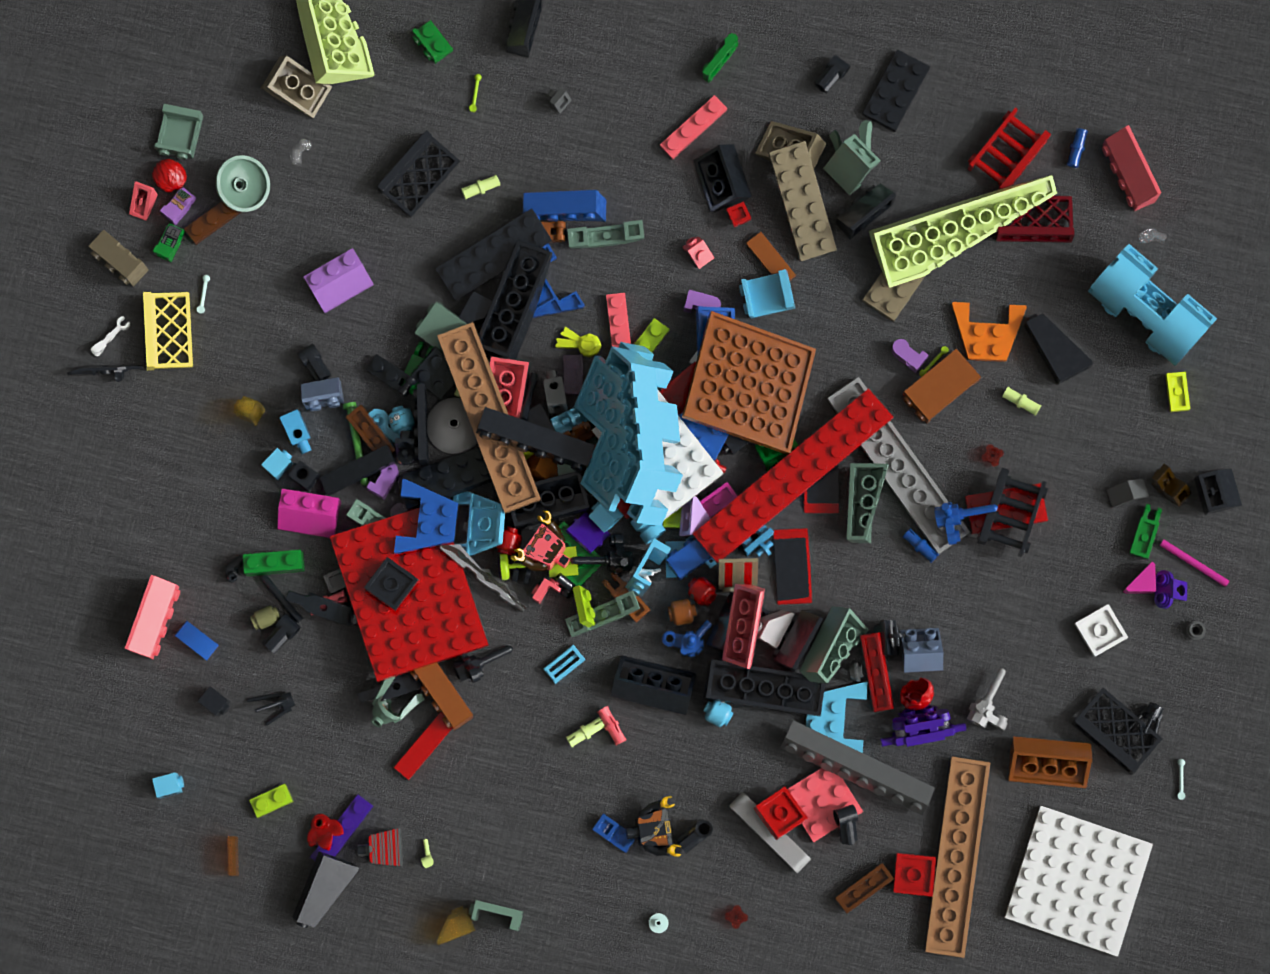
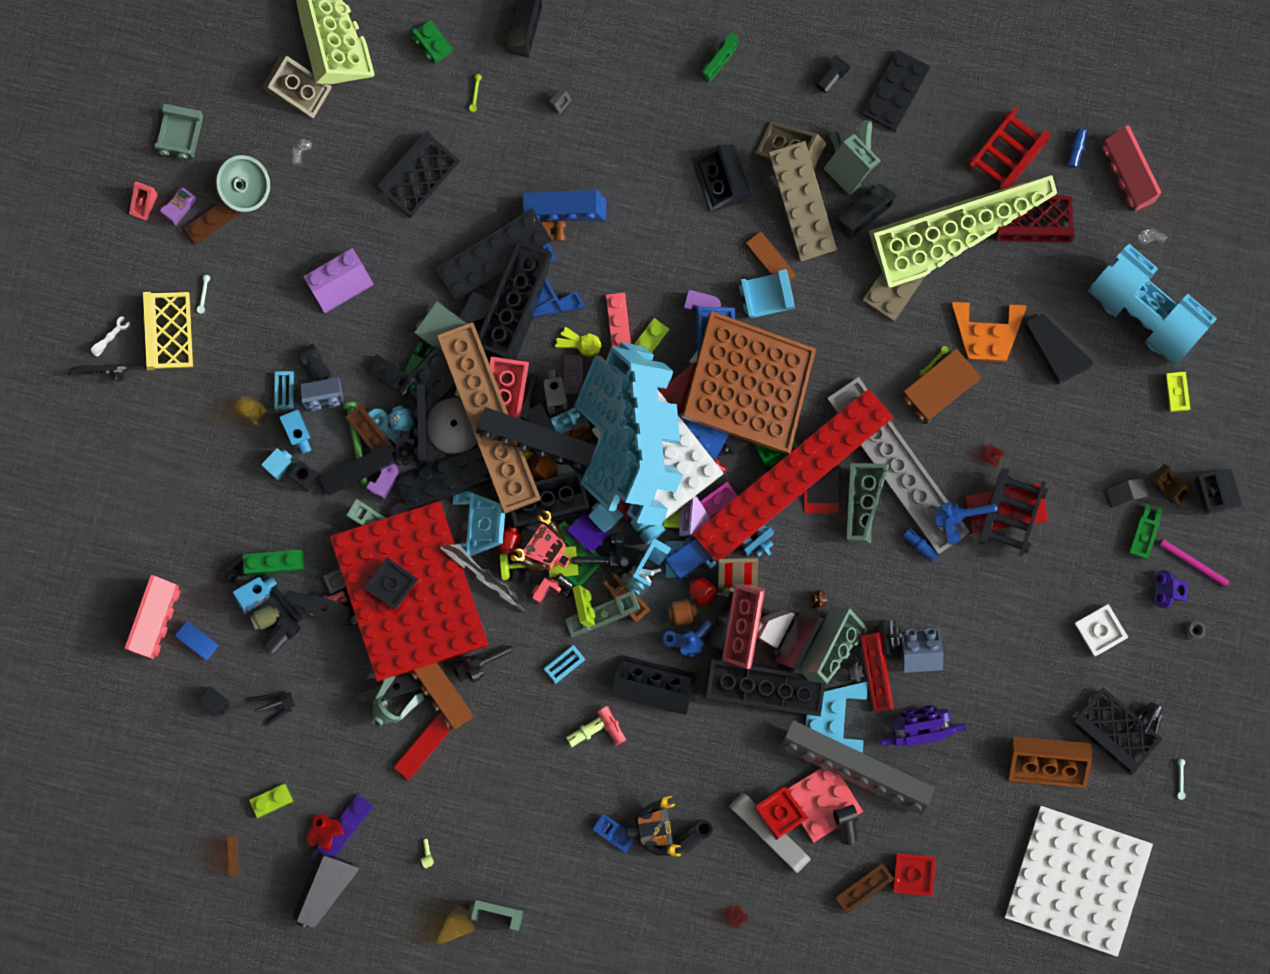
dark tan wedge [88,230,148,287] -> none
red hair [152,159,187,192] -> none
medium azure brick [152,773,184,799] -> none
green leg [153,223,185,262] -> none
dark pink slope [277,489,341,538] -> none
torso [358,829,403,867] -> none
blue wing [394,479,458,554] -> none
yellowish green pin [461,175,500,200] -> none
sand green slope [567,220,644,248] -> none
light aqua tile [649,913,668,933] -> none
coral plate [660,95,727,160] -> none
coral bracket [683,237,714,269] -> none
medium azure head [703,700,733,727] -> none
red tile [726,201,751,227] -> none
black sticker [773,528,812,605] -> none
medium lavender leg [892,339,929,373] -> none
red hair [900,678,934,710] -> none
medium nougat plate [925,757,990,958] -> none
light grey piece [967,668,1008,731] -> none
yellowish green pin [1002,387,1042,416] -> none
dark pink slope [1123,562,1156,594] -> none
none -> dark azure torso [233,577,278,615]
none -> medium azure tile [274,371,294,410]
none -> reddish brown plate [811,589,827,609]

